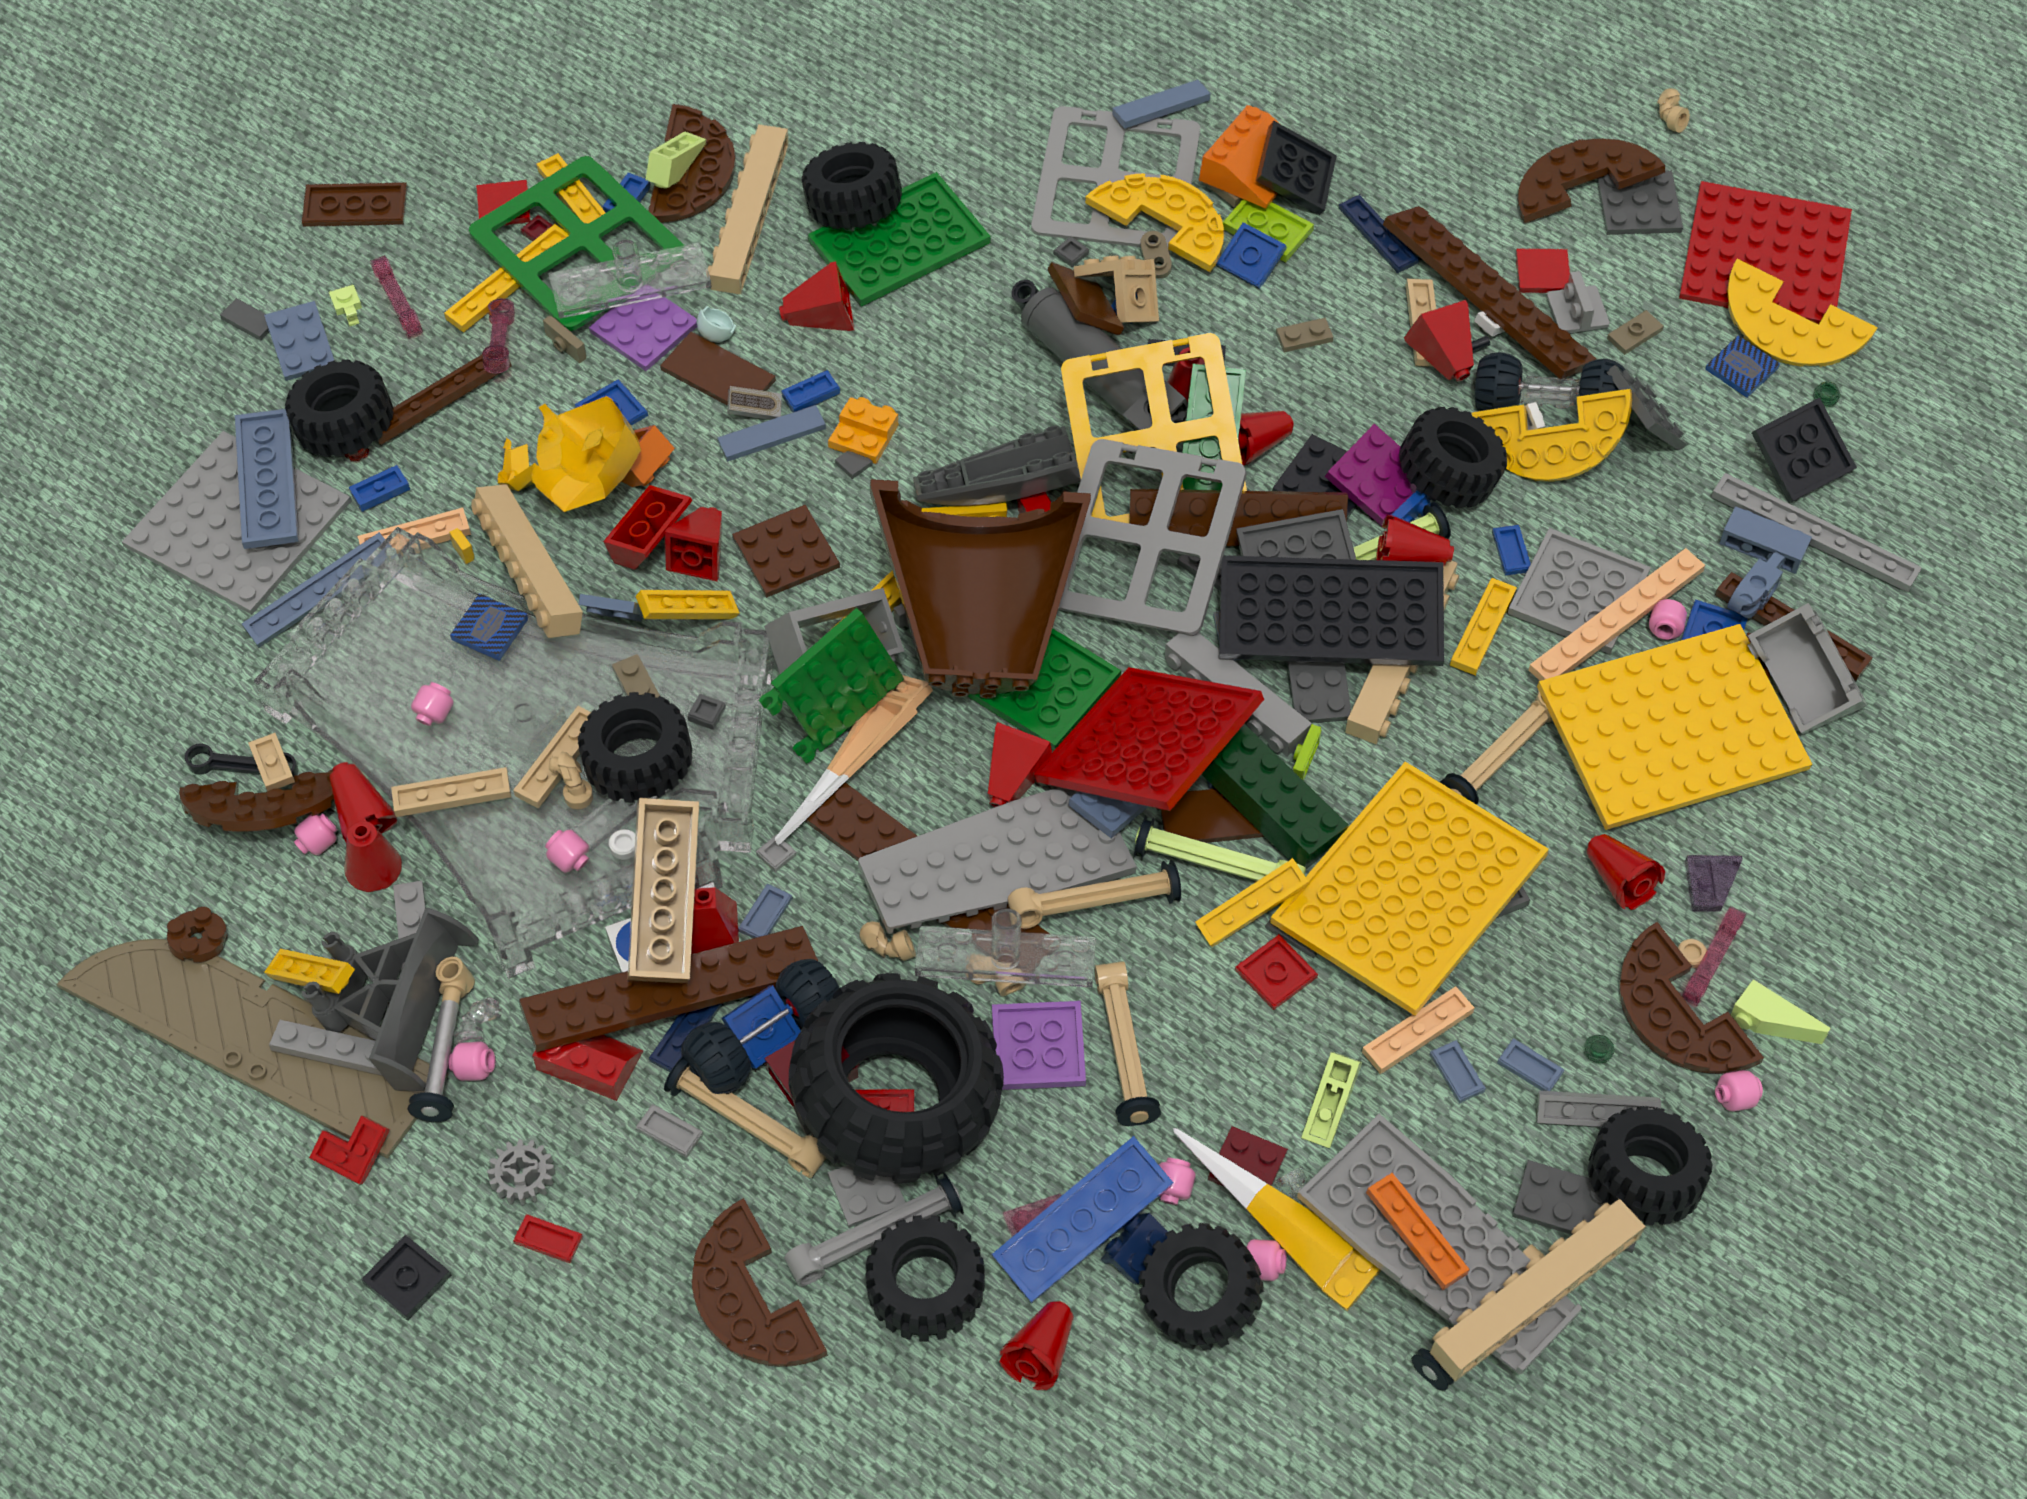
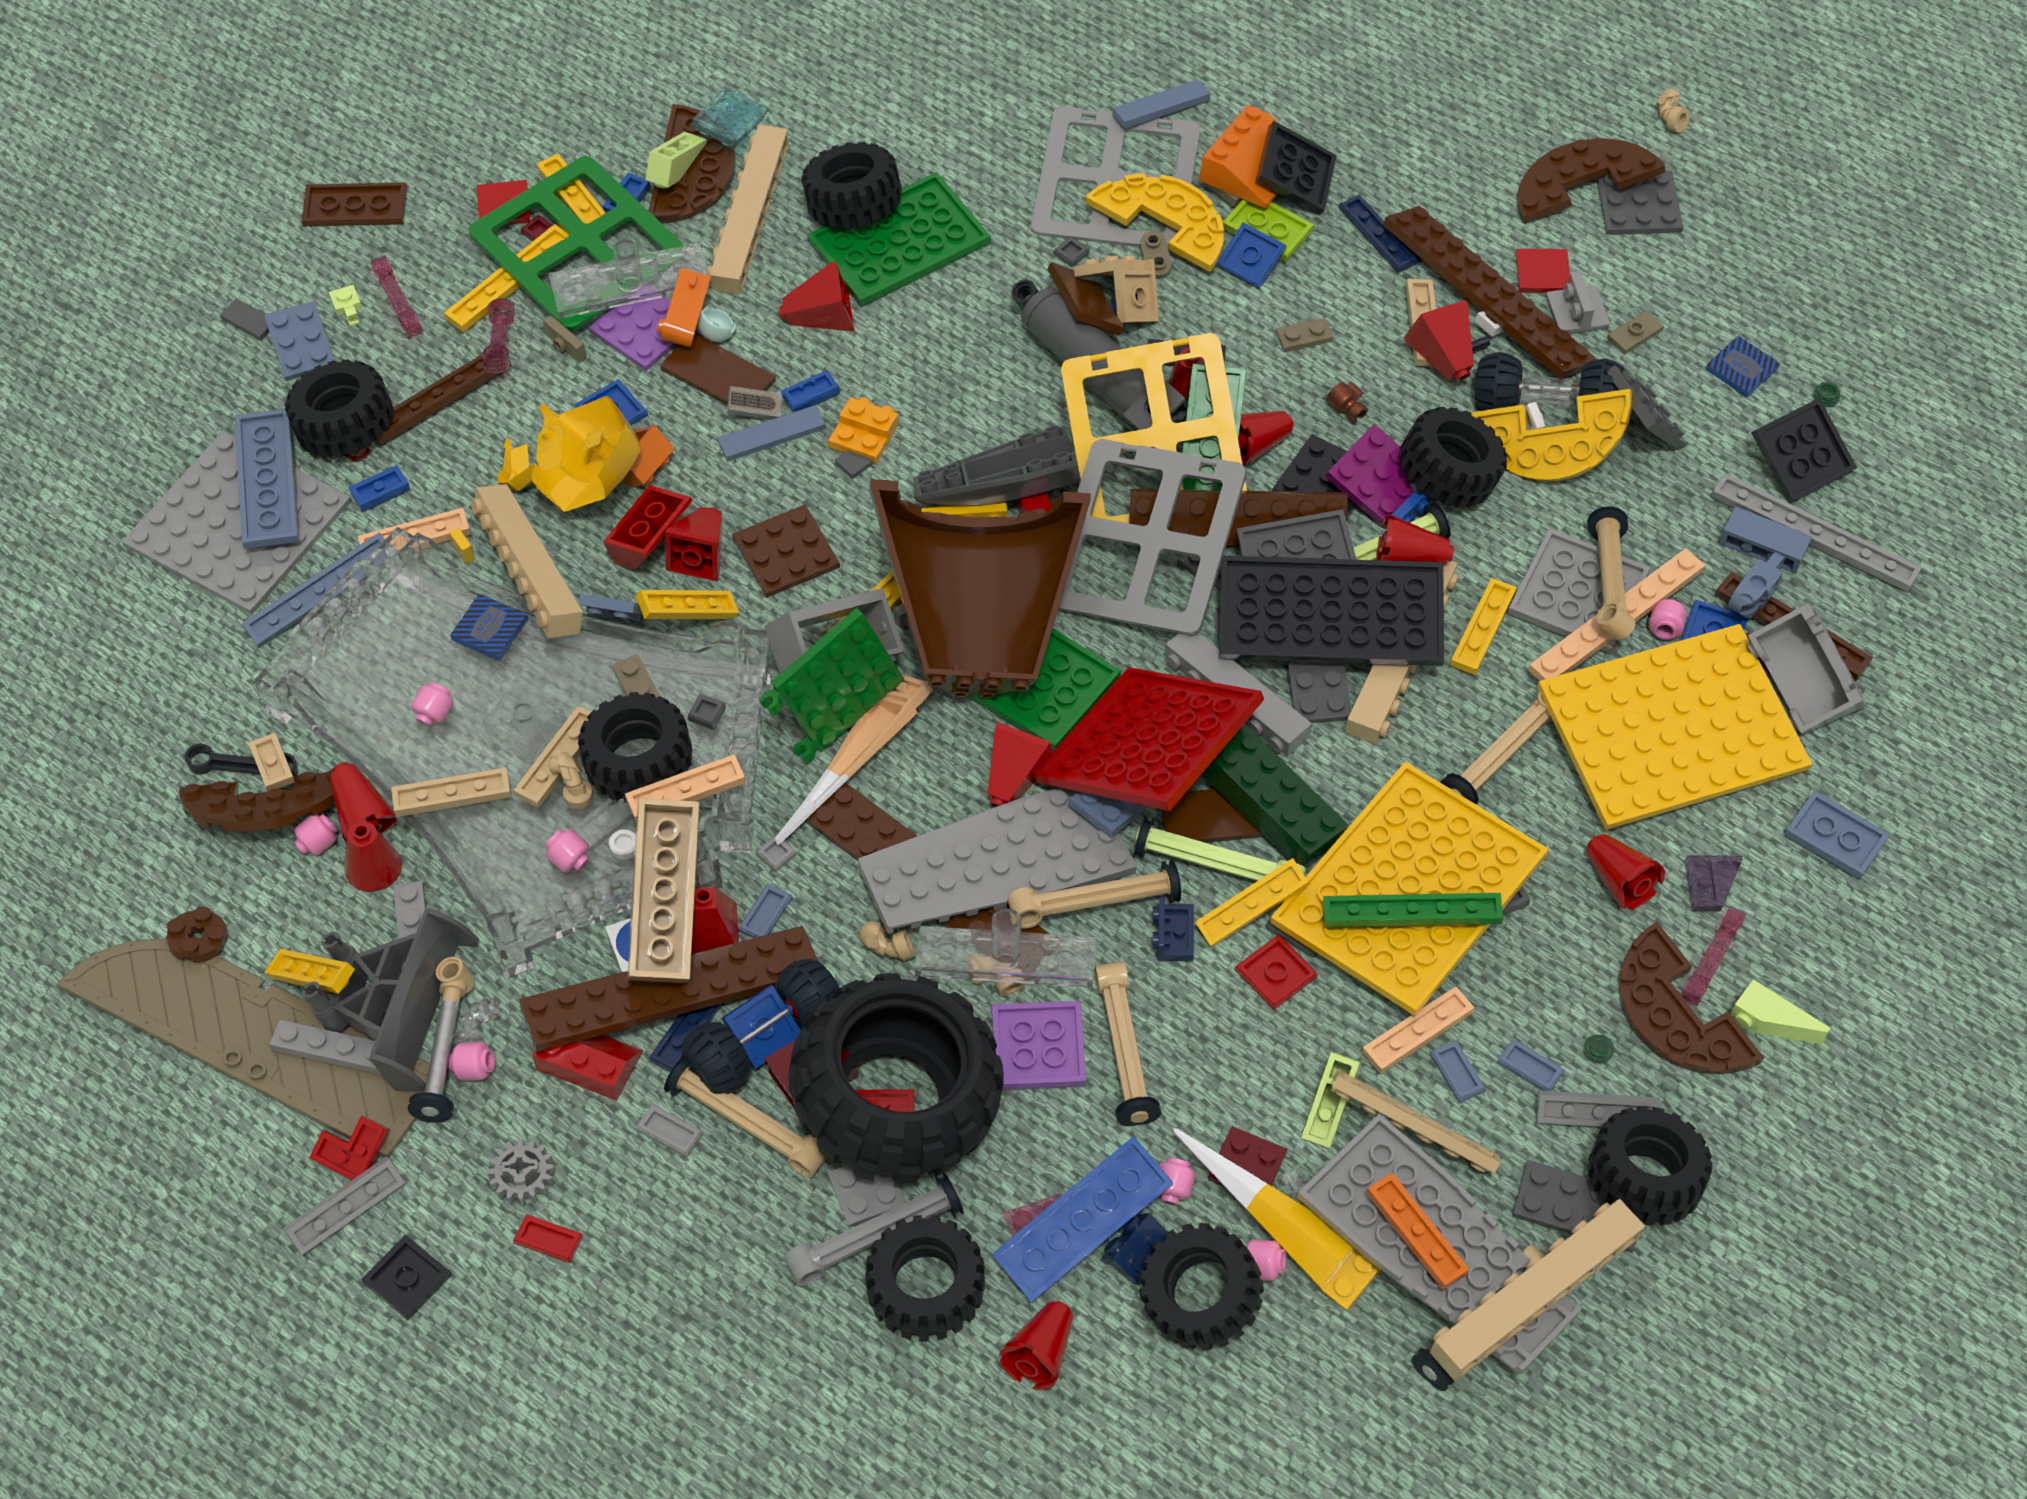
reddish brown plate [692,1198,828,1367] -> none
lime plate [1293,724,1322,781] -> none
blue tile [1492,525,1531,576] -> none
tan tile [1678,939,1707,968] -> none
red plate [1679,181,1852,325] -> none
bright pink head [1715,1070,1763,1112] -> none
yellow plate [1727,259,1878,367] -> none
none -> light grey plate [283,1157,405,1255]
none -> light nougat plate [625,754,746,822]
none -> orange door [657,268,711,348]
none -> clear light blue plate [691,87,768,148]
none -> dark blue bracket [1153,896,1194,961]
none -> green plate [1323,893,1503,927]
none -> copper piece [1326,382,1368,424]
none -> tan plate [1332,1069,1501,1173]
none -> tan piece [1587,506,1636,640]
none -> sand blue plate [1784,790,1890,879]

